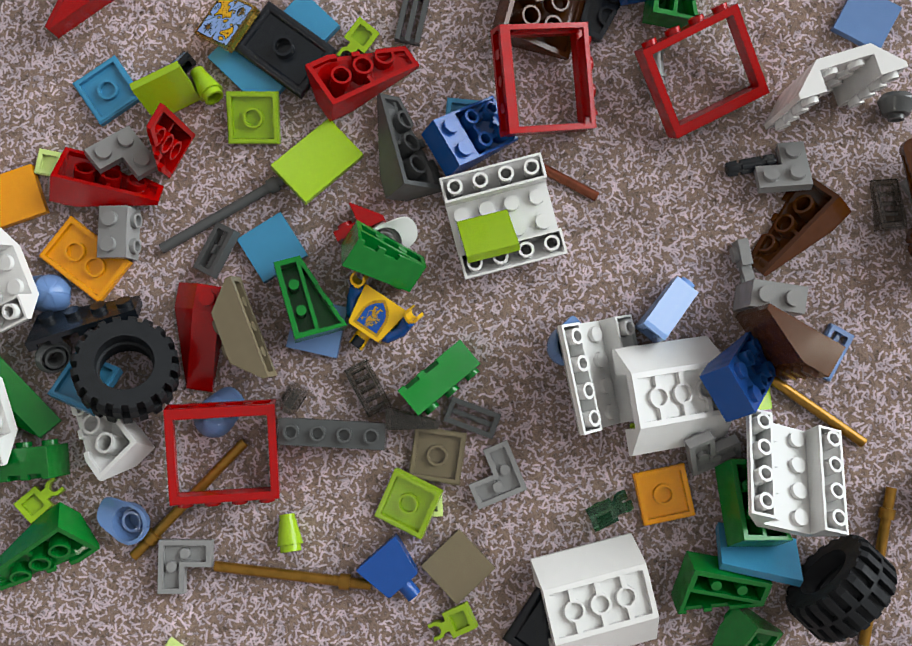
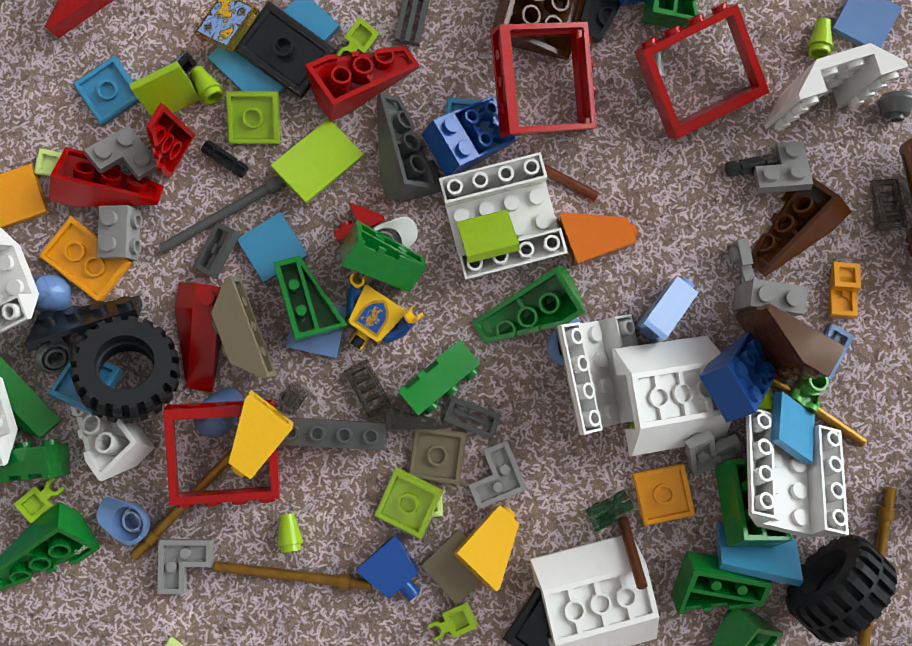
none -> black axle [201,140,249,178]
none -> yellow slope [229,390,294,480]
none -> yellow slope [453,505,519,592]
none -> green wedge [471,265,586,344]
none -> orange slope [557,212,638,266]
none -> copper bar [618,516,648,590]
none -> dark azure tile [771,391,815,464]
none -> bright green plate [789,377,829,414]
none -> lime cone [806,18,833,59]
none -> light orange slope [828,262,861,319]

